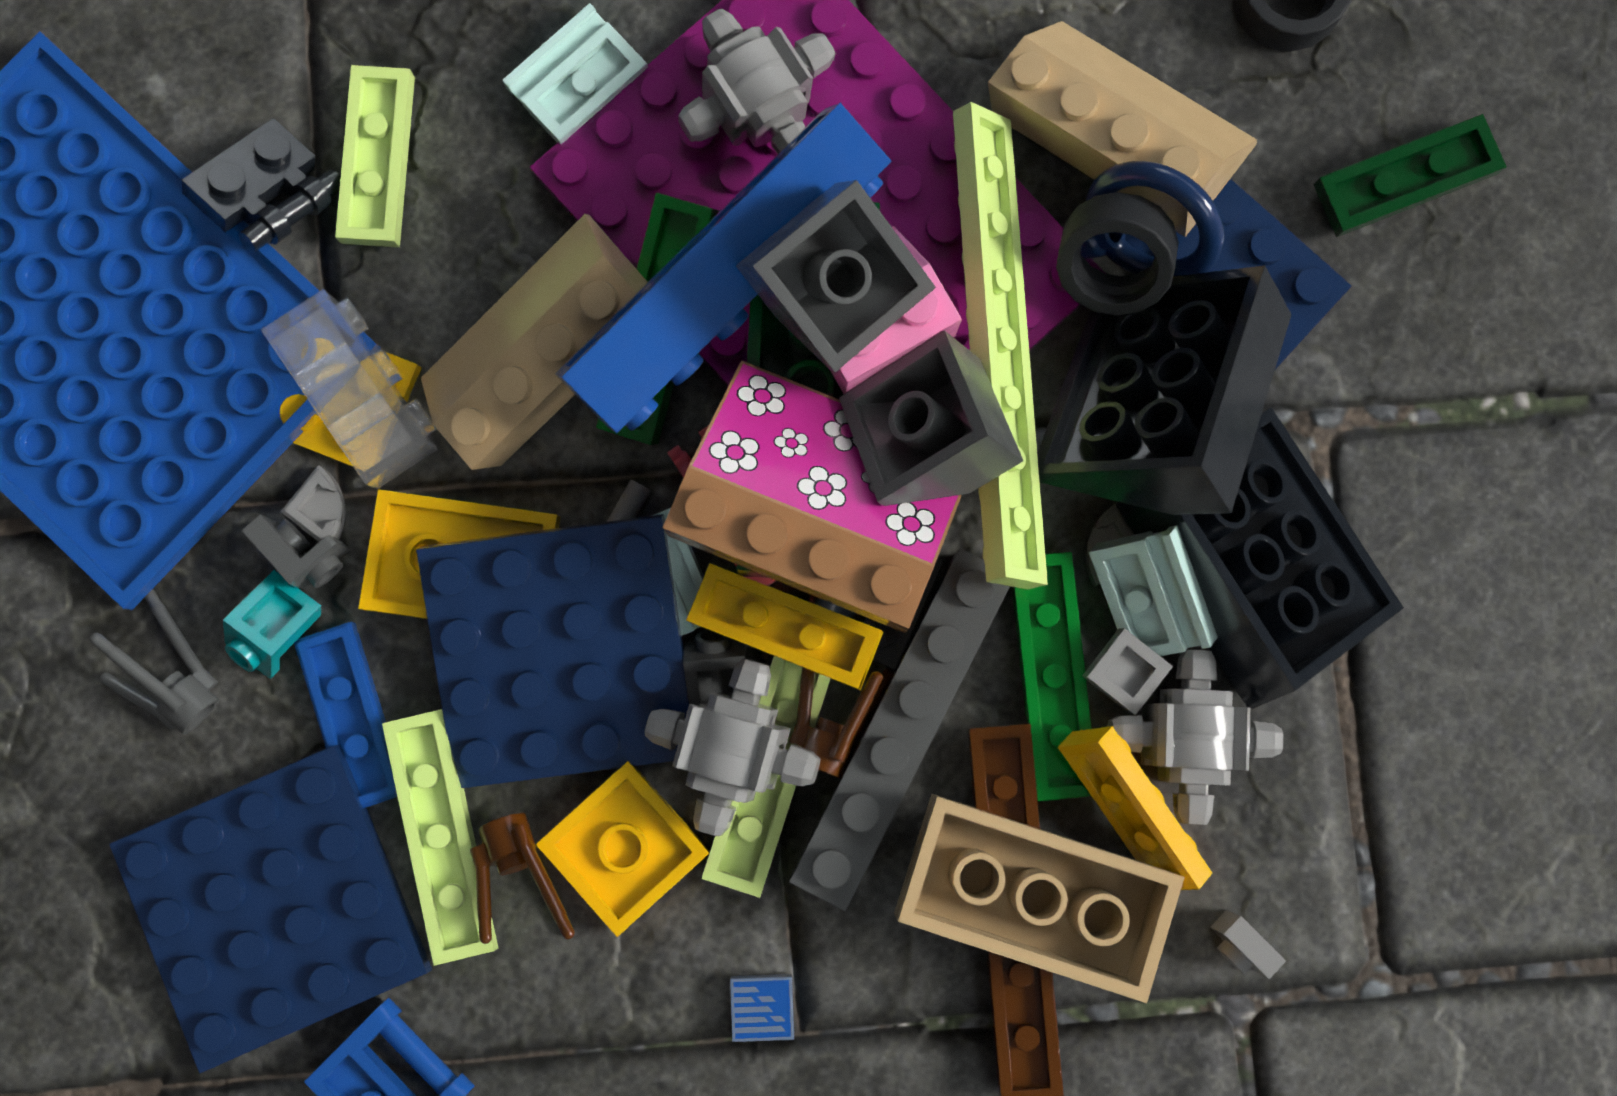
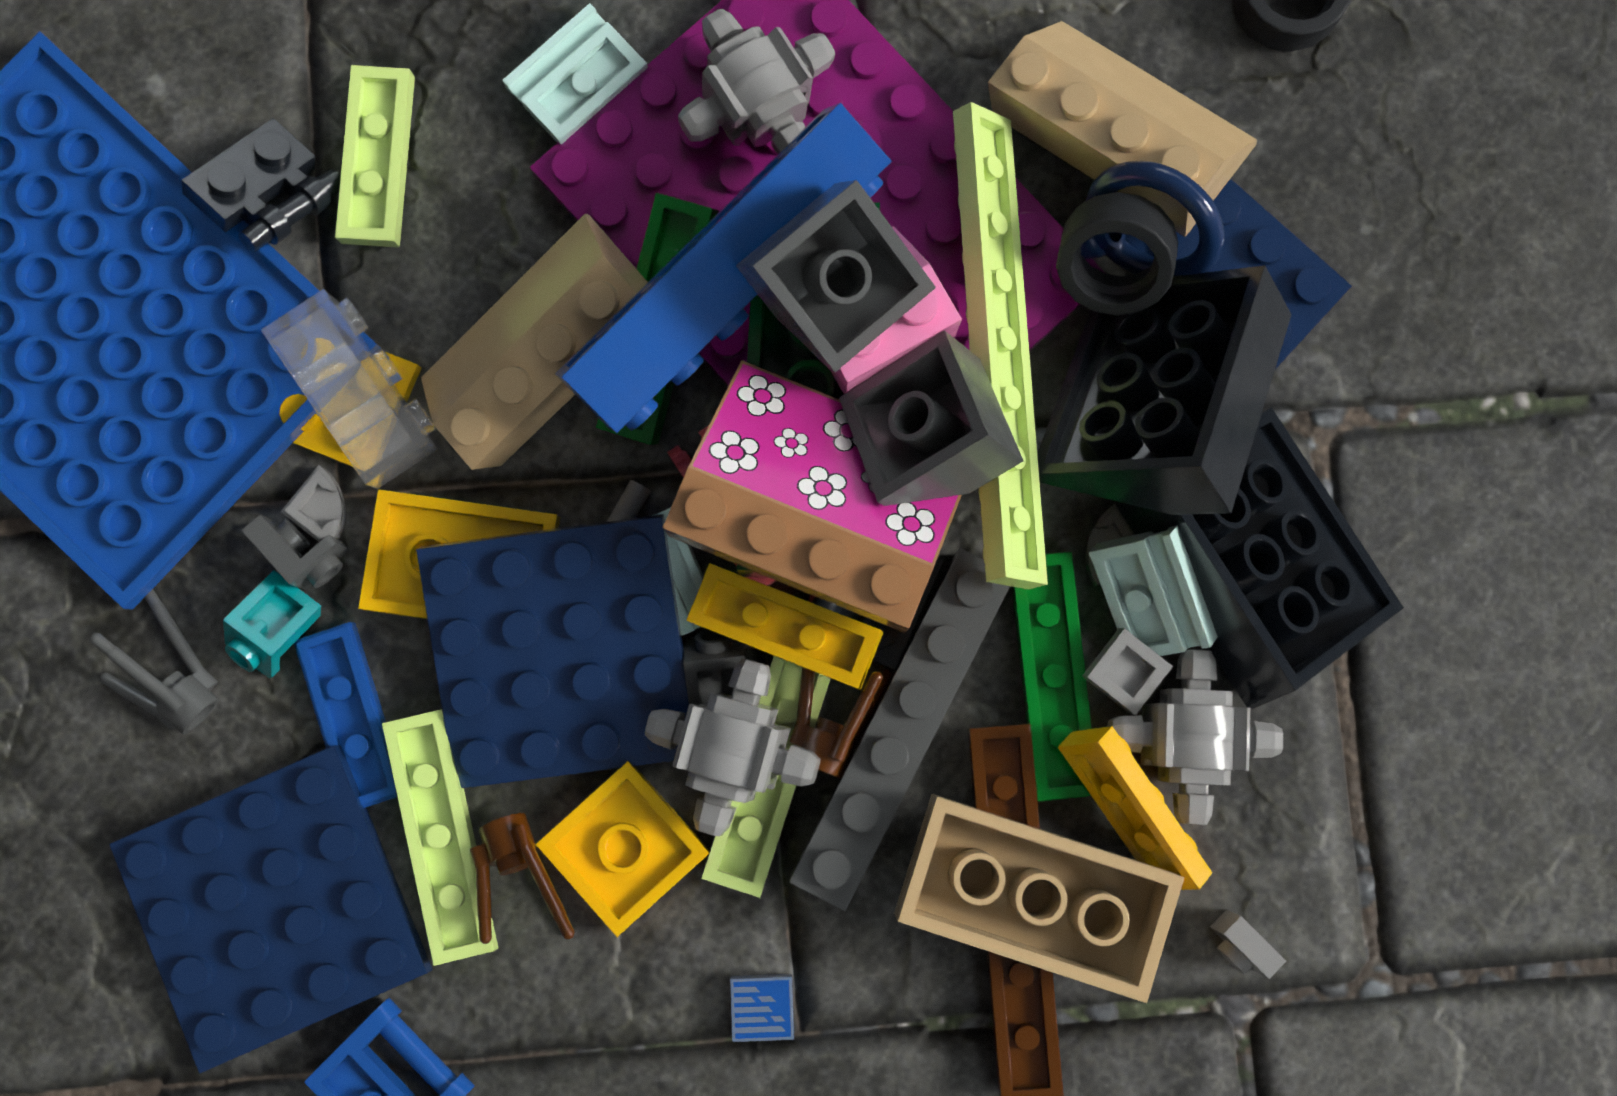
dark green plate [1313,114,1507,238] -> none

